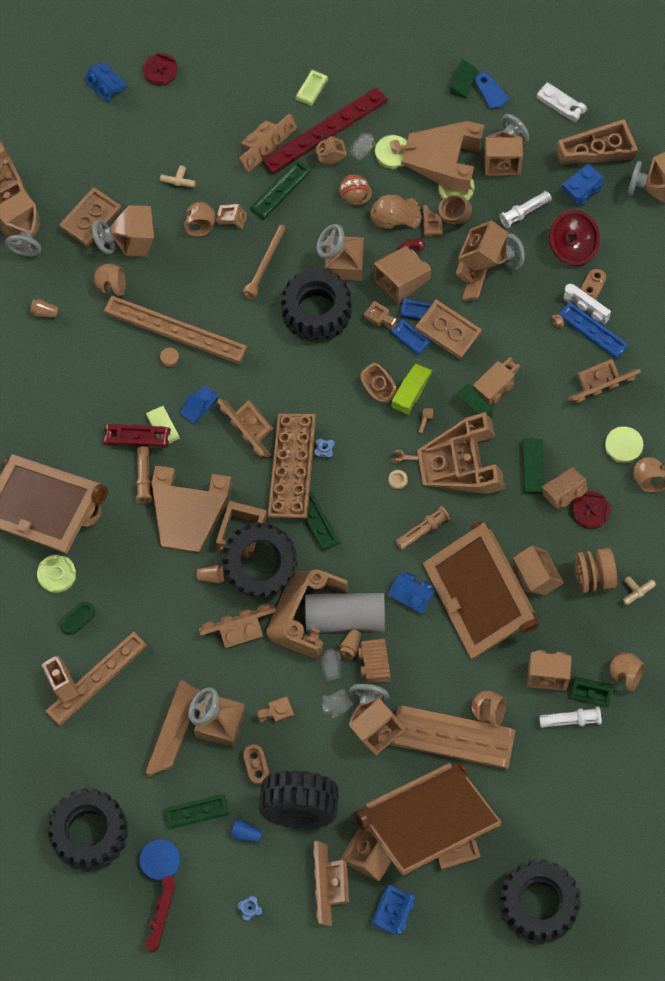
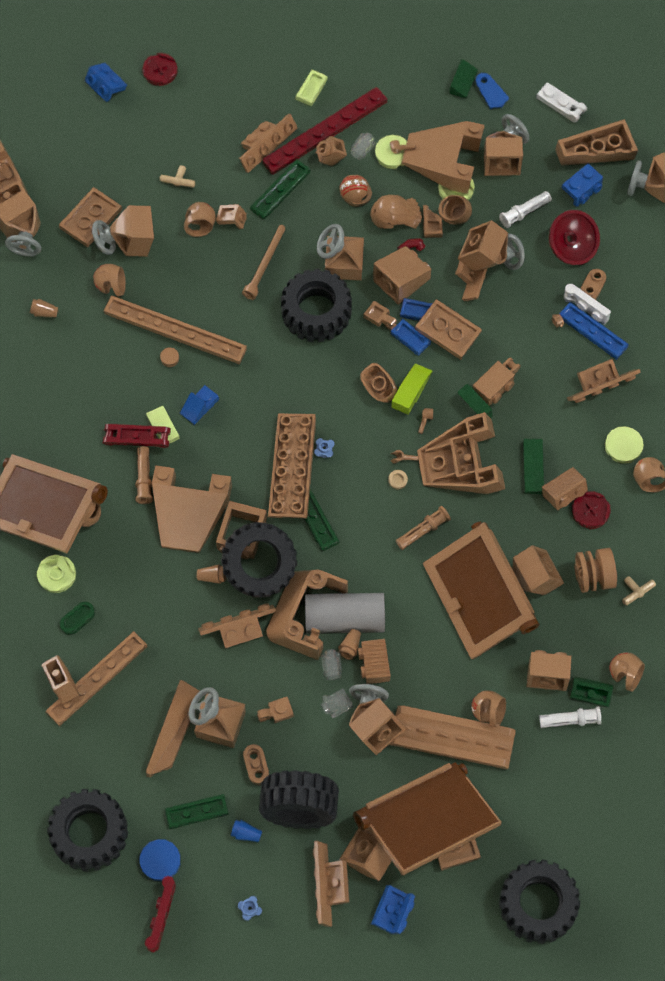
medium nougat bracket [217,398,274,458] -> none
blue bracket [388,572,436,613] -> none

